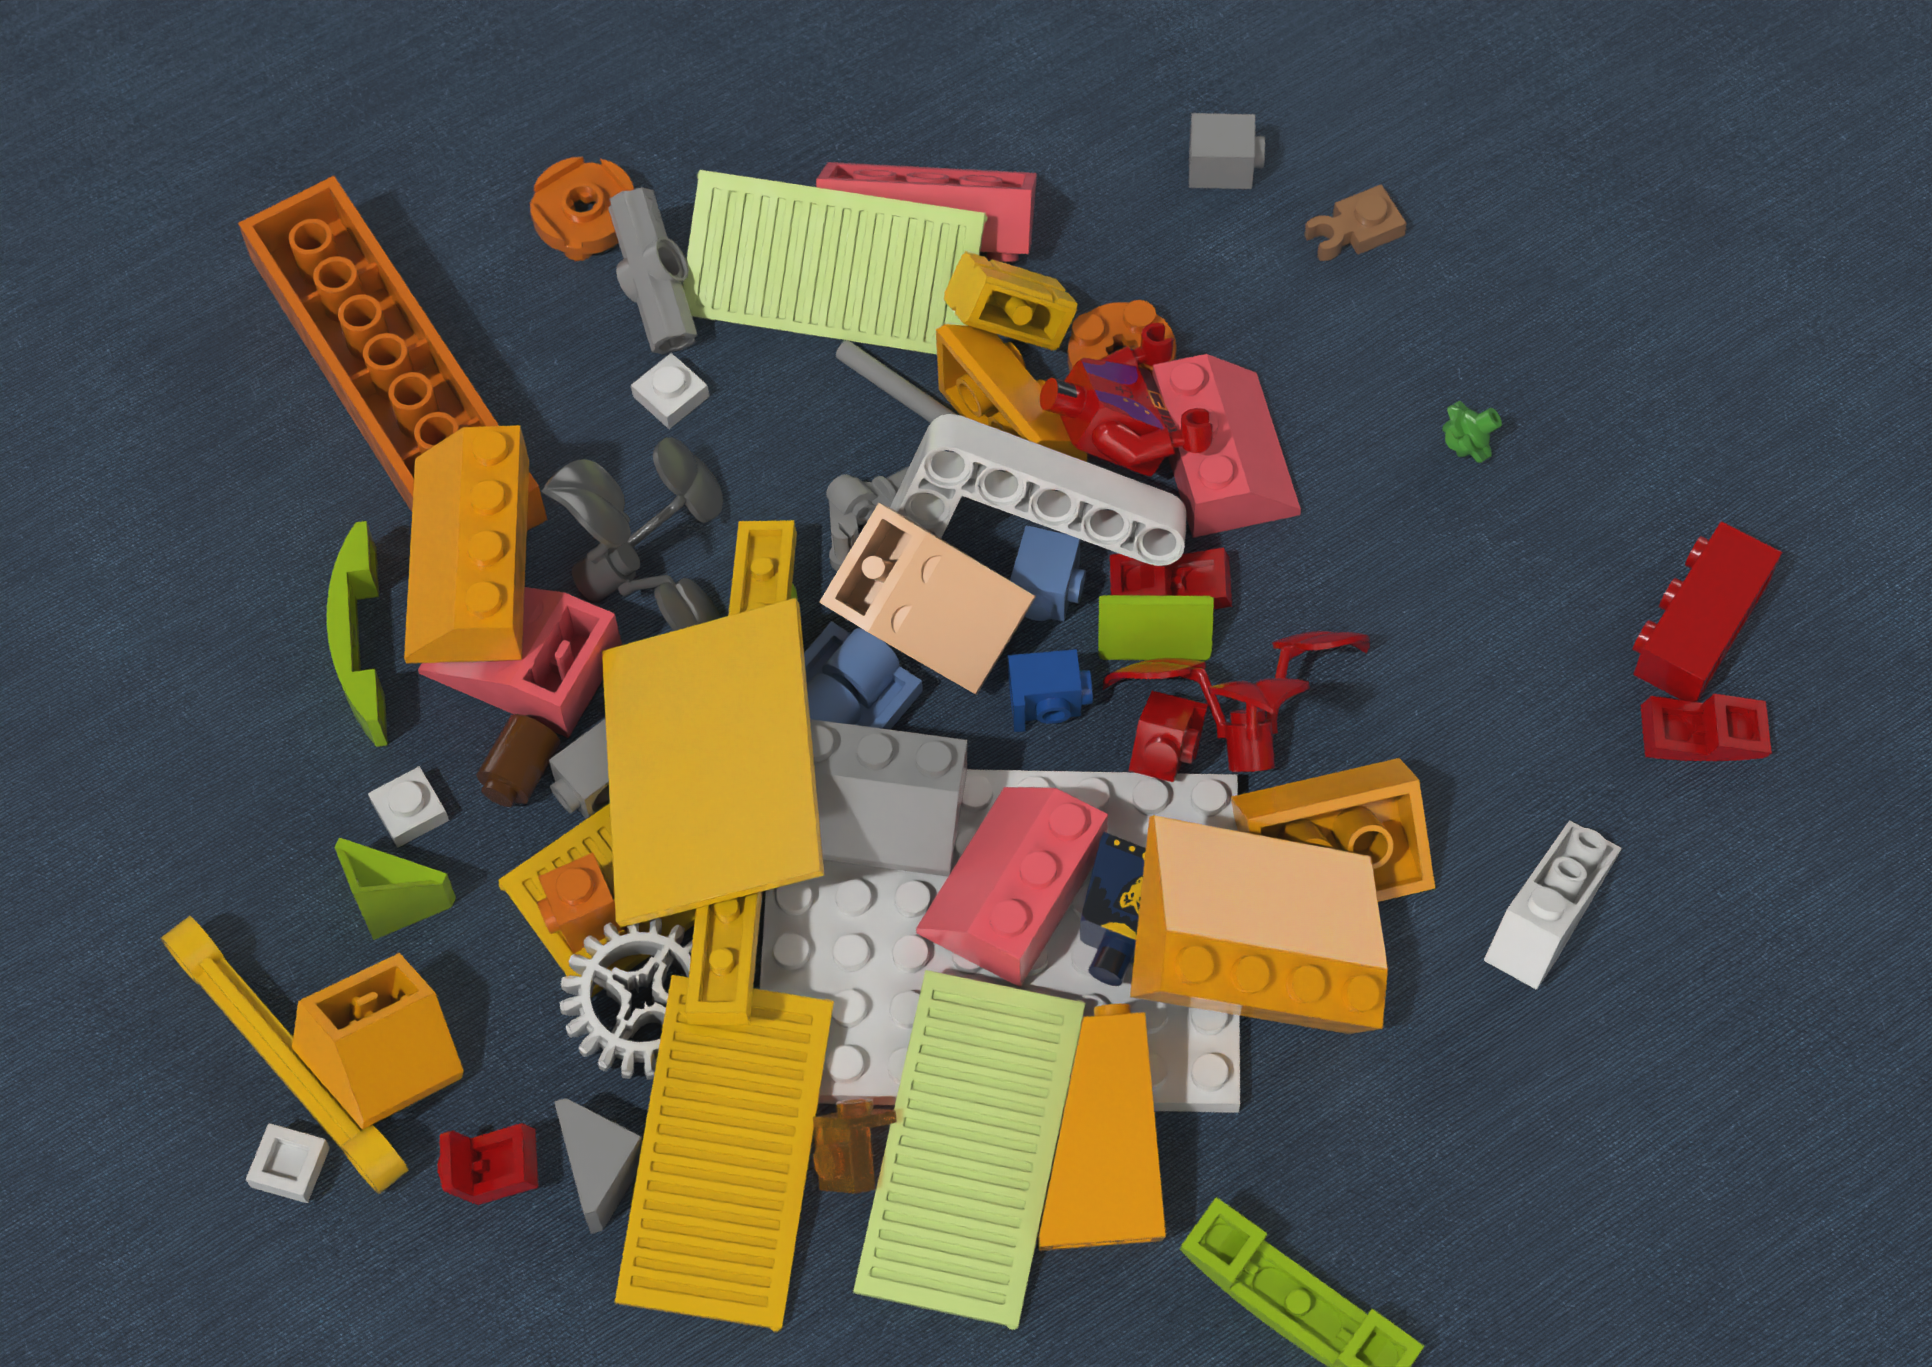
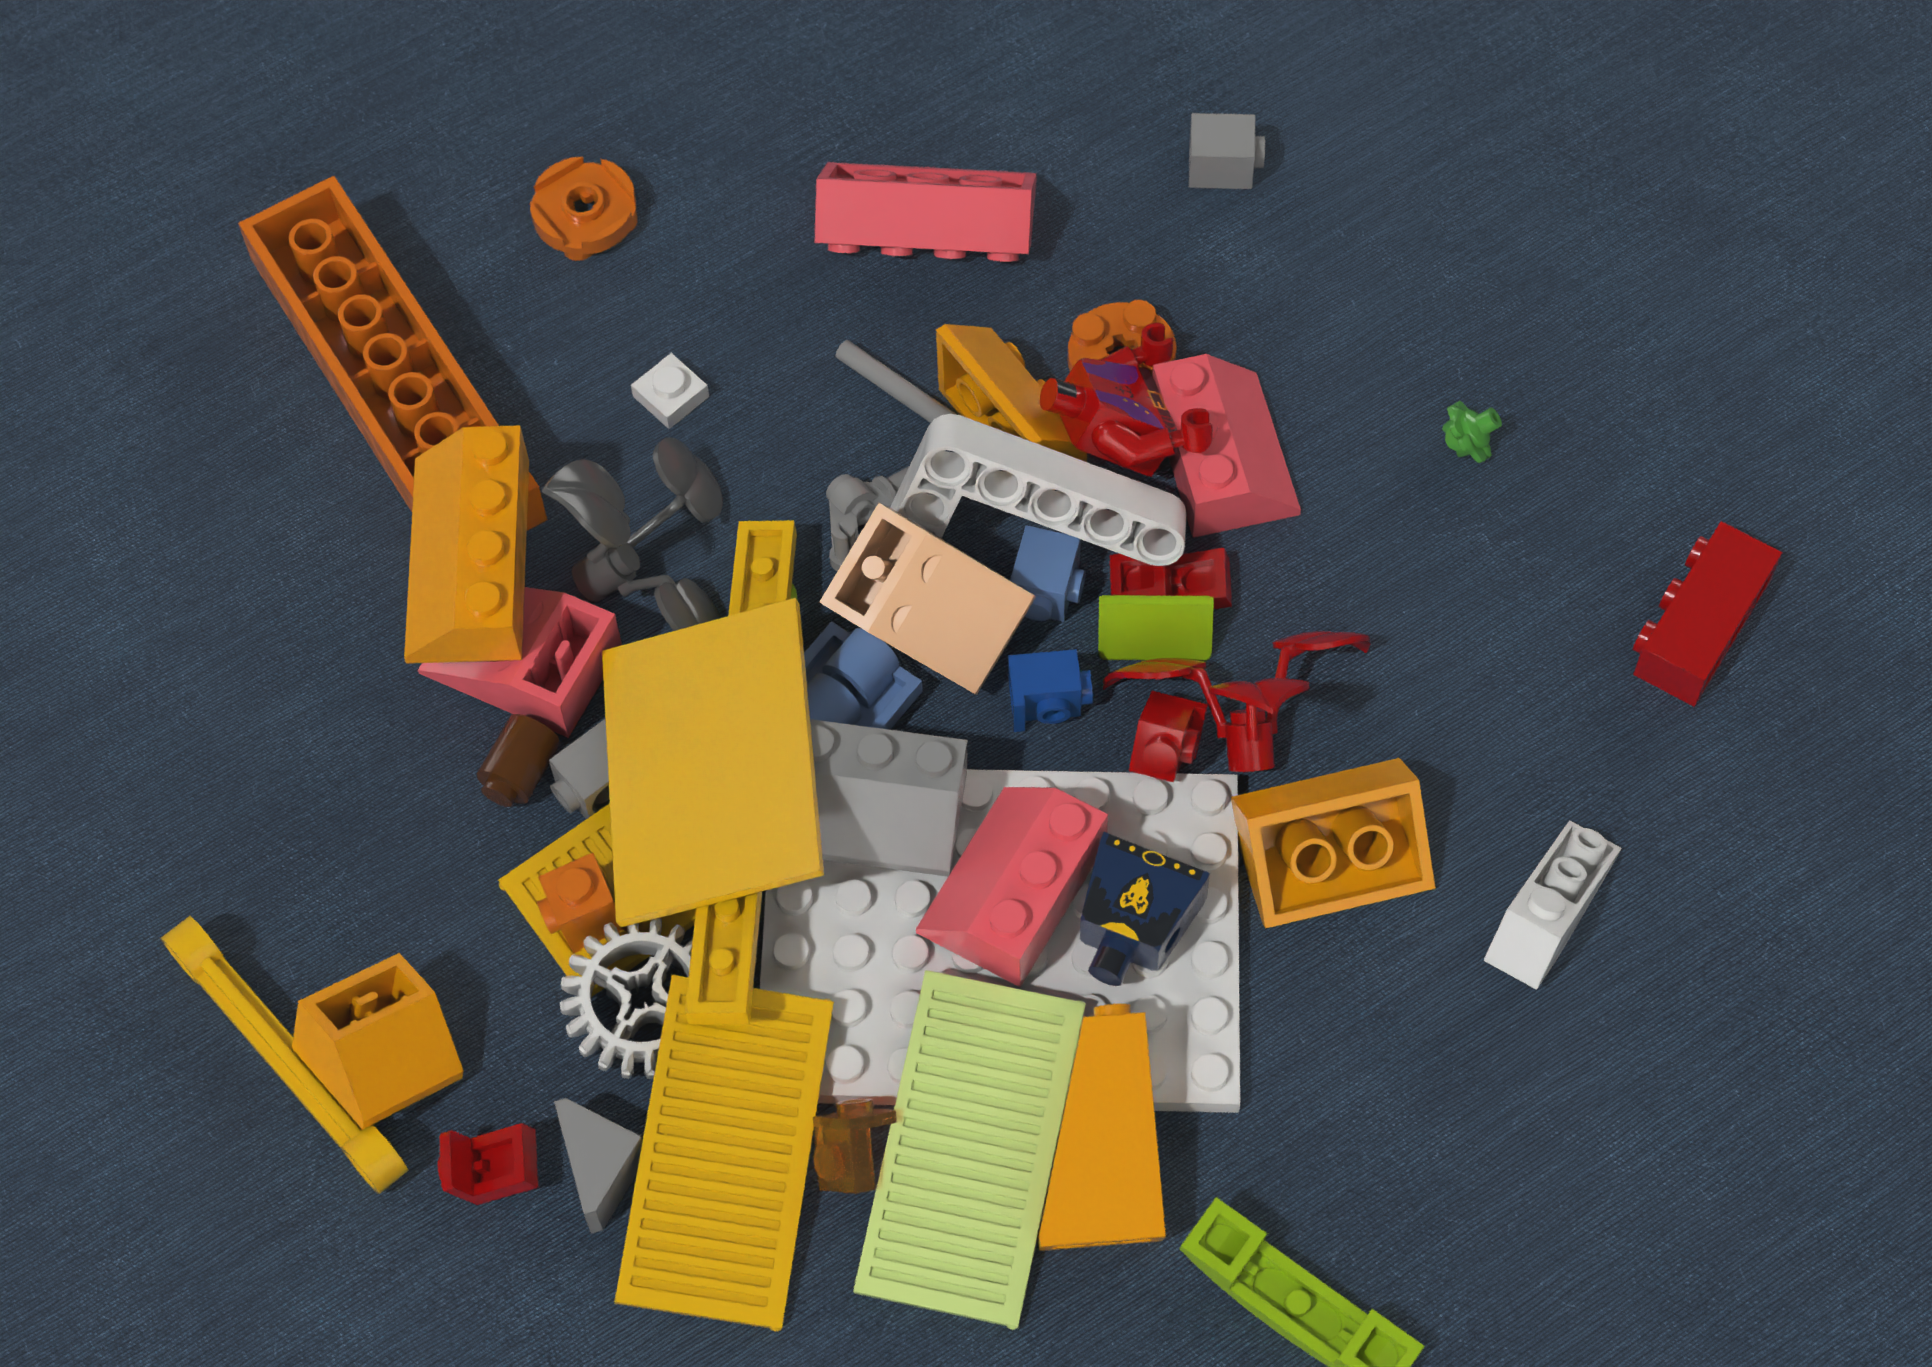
white plate [246,1123,330,1203] -> none
lime slope [327,521,388,747] -> none
lime slope [334,837,456,940] -> none
white plate [368,766,449,848] -> none
light grey piece [608,187,697,354] -> none
yellowish green window [683,170,988,354] -> none
yellow brick [944,251,1078,351] -> none
light orange slope [1130,815,1388,1034] -> none
medium nougat plate [1304,184,1407,261] -> none
red slope [1640,694,1772,761] -> none

